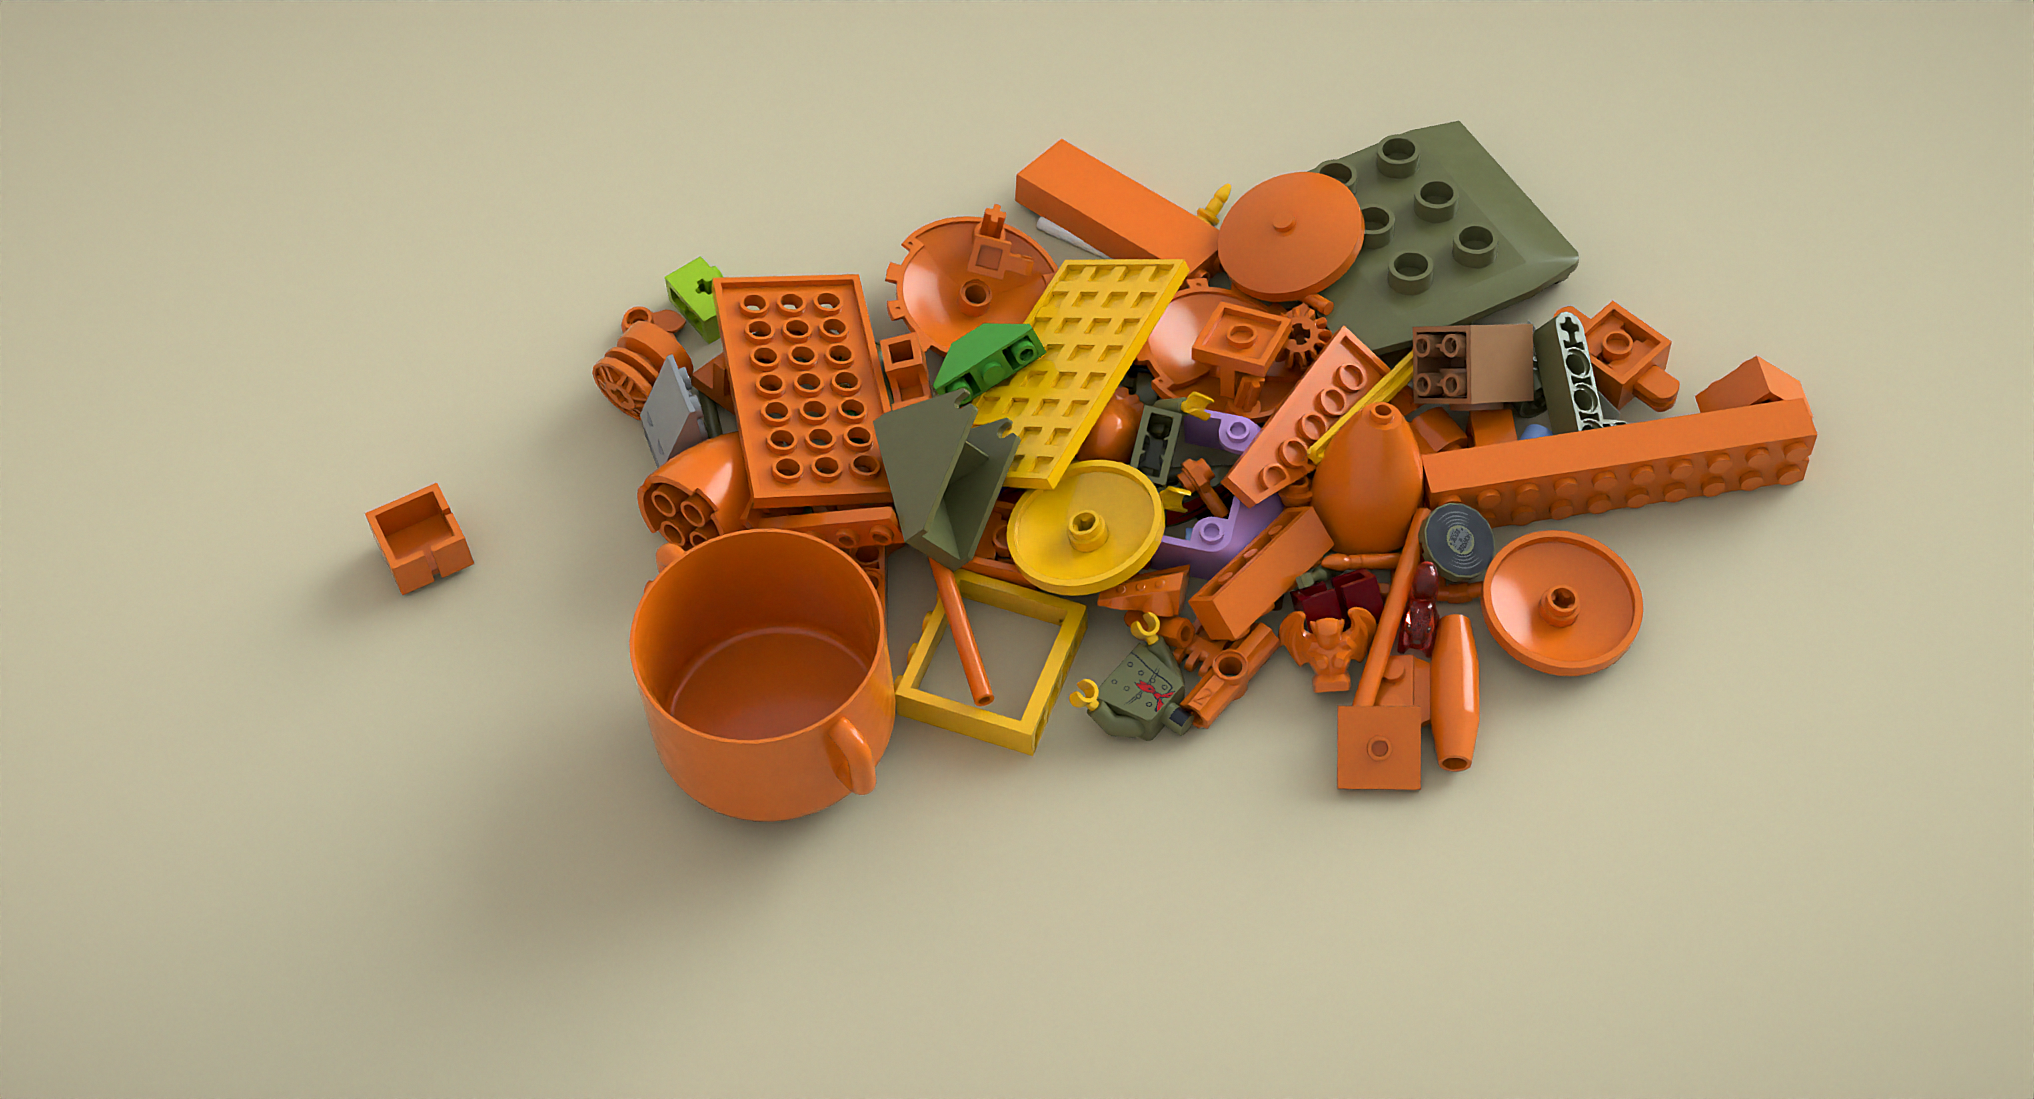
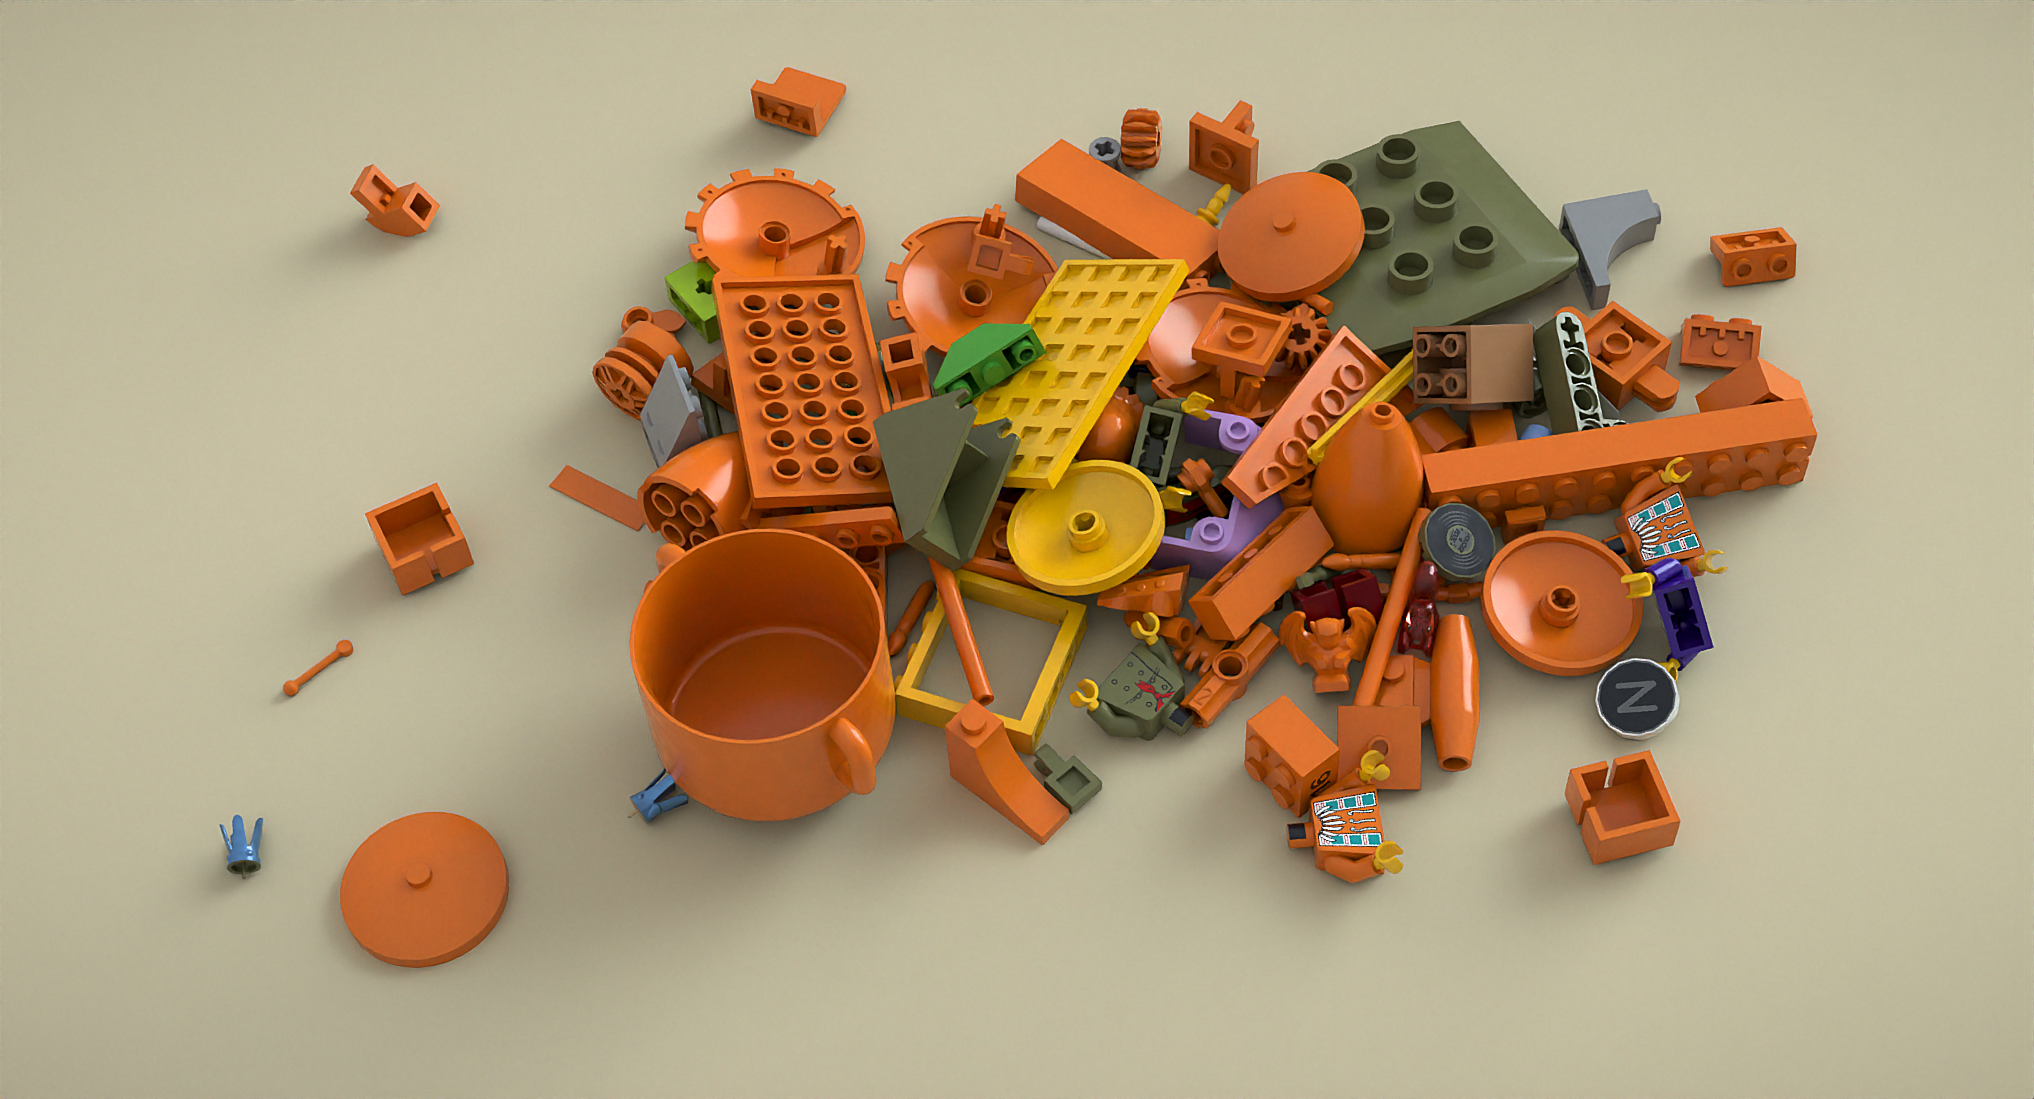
none -> flat silver piece [219,815,263,879]
none -> orange hinge [283,640,353,696]
none -> orange dish [340,812,509,968]
none -> orange brick [350,164,440,237]
none -> orange sticker [549,465,645,531]
none -> flat silver piece [627,768,688,824]
none -> orange piece [685,168,865,278]
none -> orange bracket [750,67,846,137]
none -> orange piece [888,580,934,656]
none -> orange arch [945,699,1070,845]
none -> olive plate [1034,743,1102,814]
none -> light grey bush [1089,137,1121,173]
none -> orange gear [1120,108,1162,169]
none -> orange bracket [1189,100,1259,194]
none -> orange brick [1244,694,1340,818]
none -> torso [1286,750,1403,883]
none -> orange tile [1501,505,1546,544]
none -> light grey arch [1559,189,1661,310]
none -> orange piece [1564,750,1681,865]
none -> black tile [1595,658,1680,740]
none -> torso [1601,457,1728,577]
none -> dark purple torso [1621,558,1714,682]
none -> orange bracket [1679,314,1762,371]
none -> orange bracket [1710,227,1797,287]

